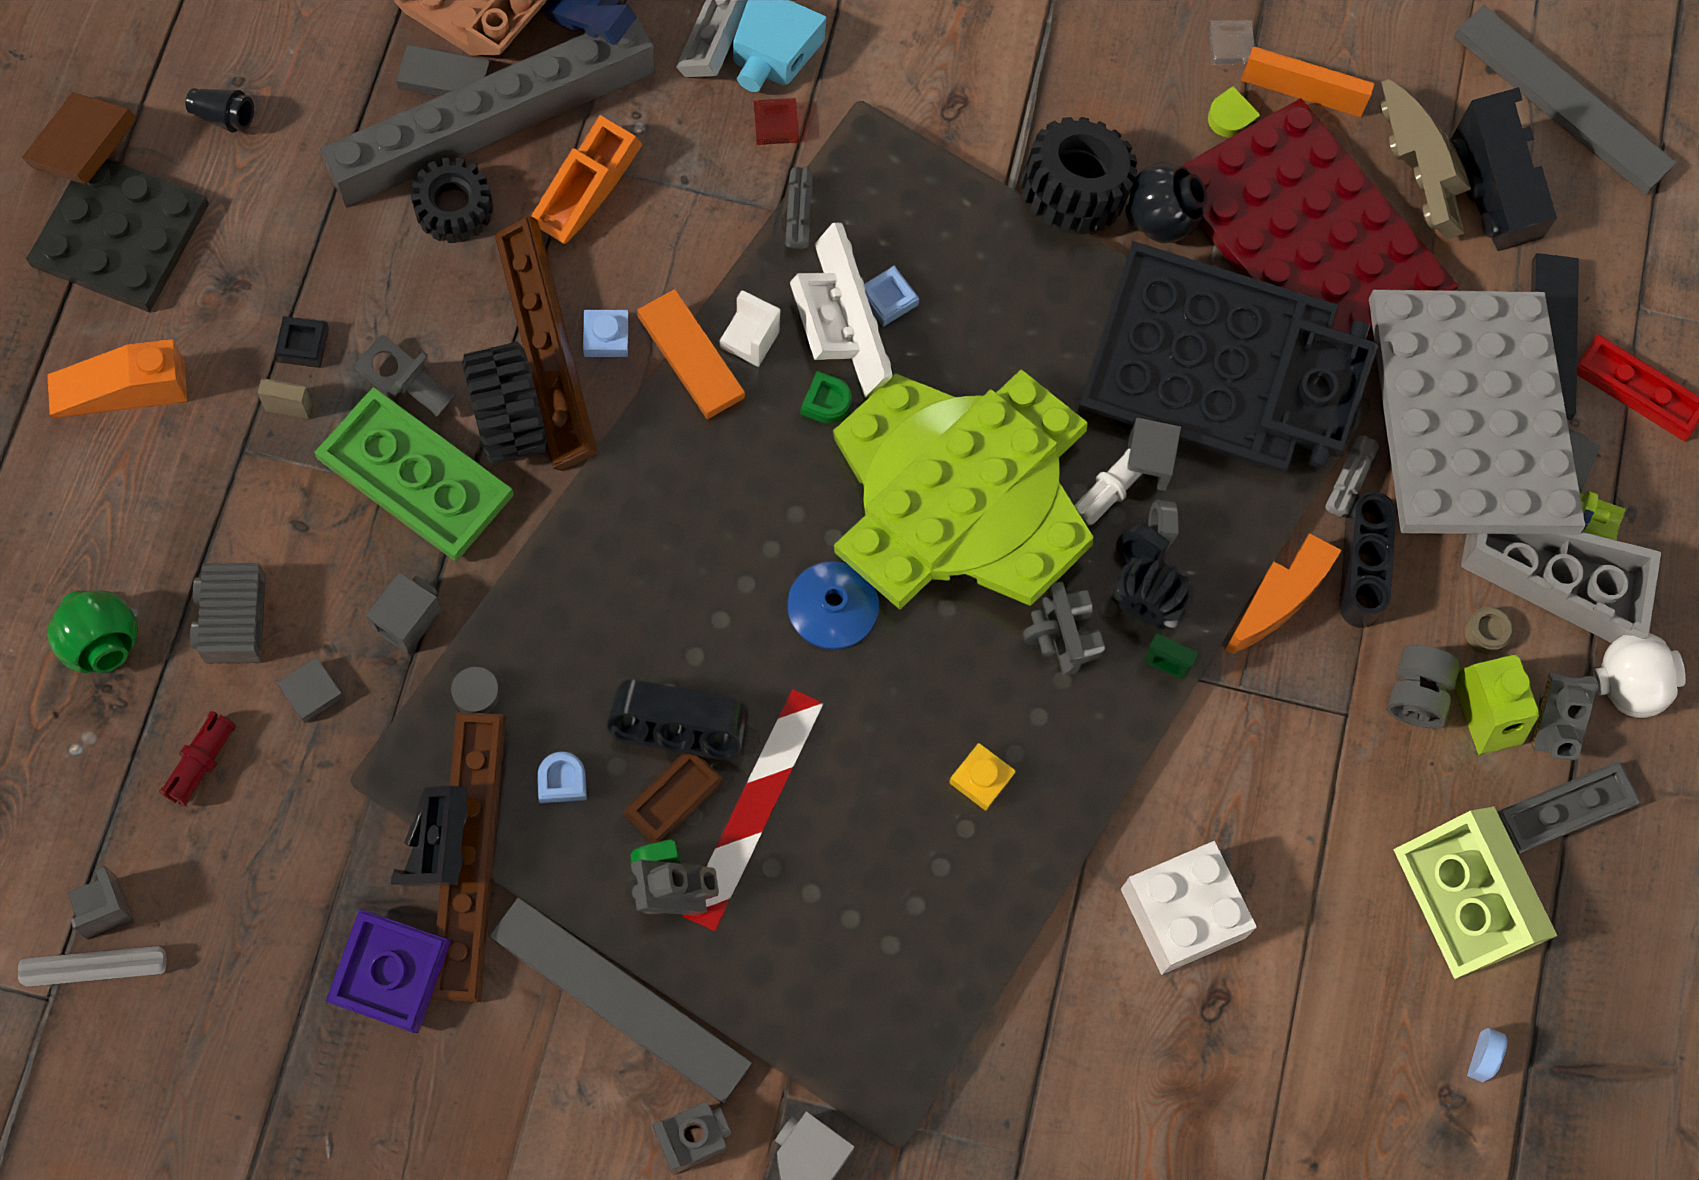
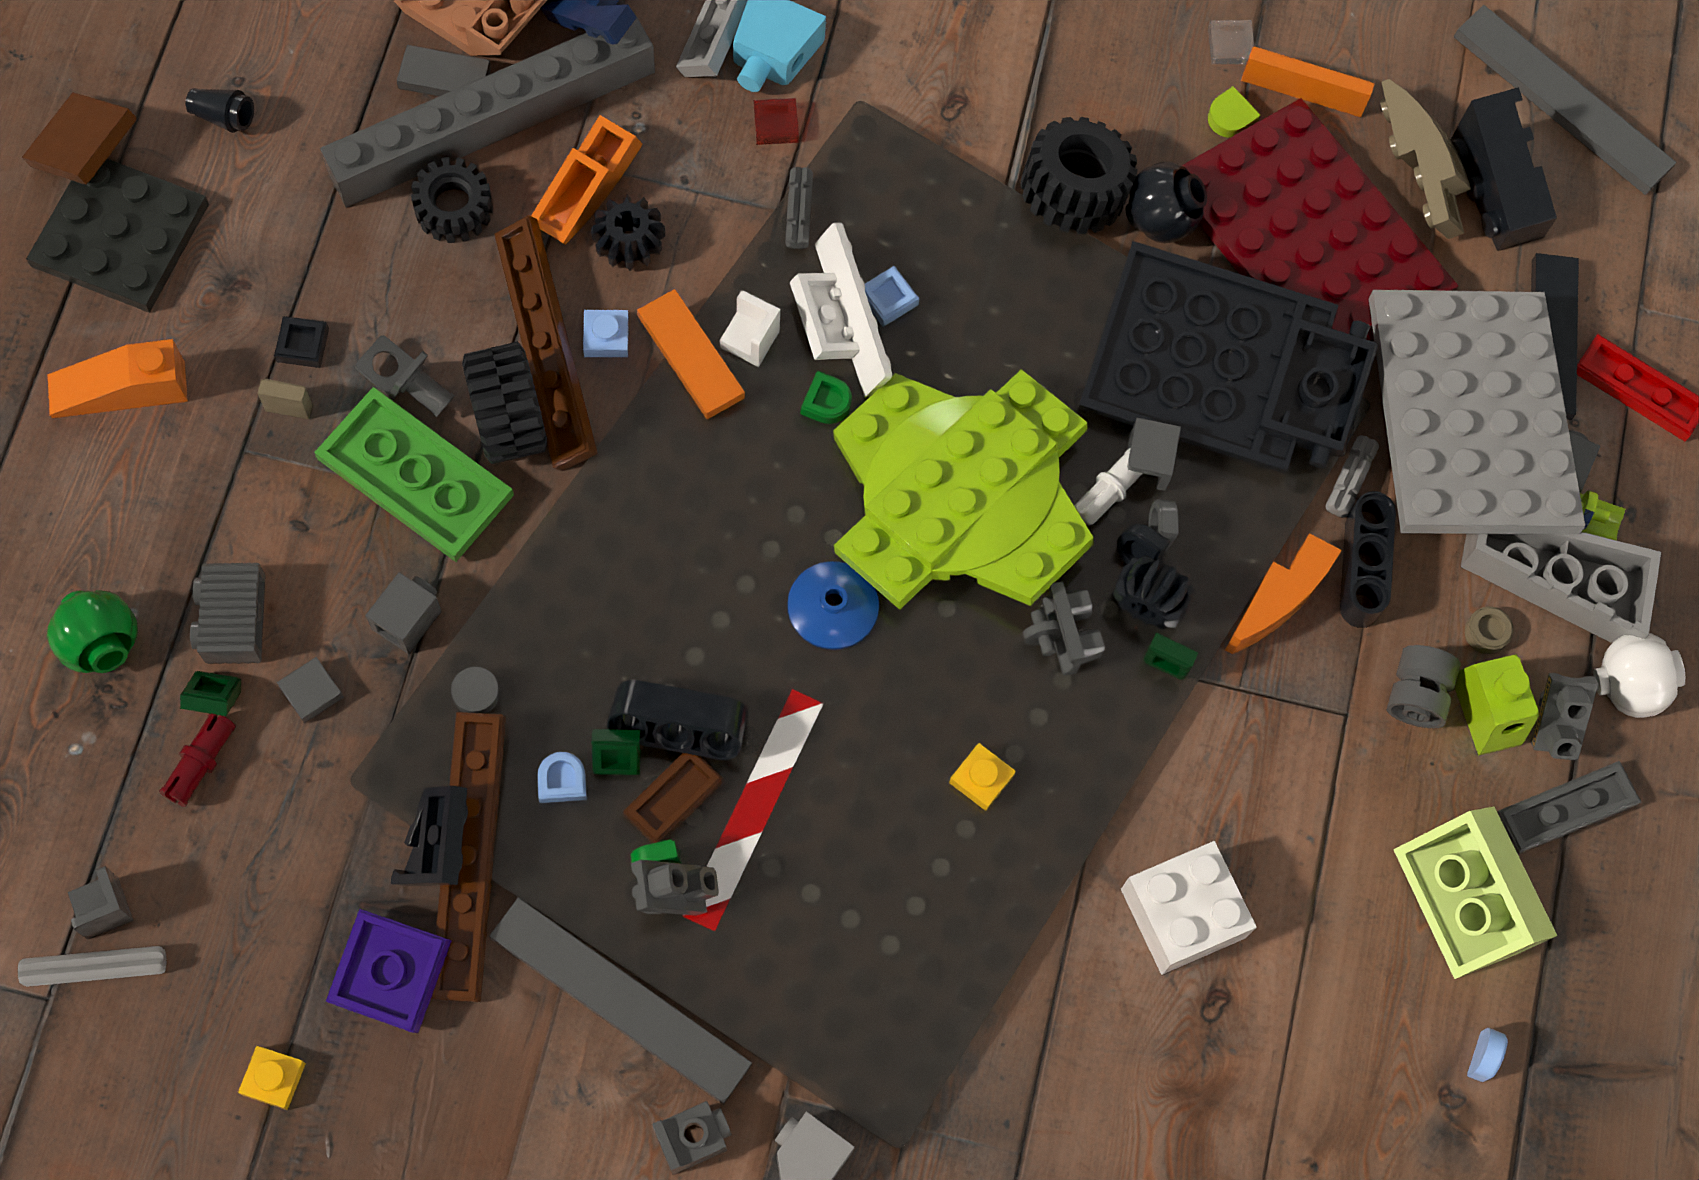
none -> dark green tile [180,671,241,716]
none -> yellow plate [238,1046,306,1110]
none -> black gear [591,193,666,271]
none -> dark green tile [591,729,641,775]

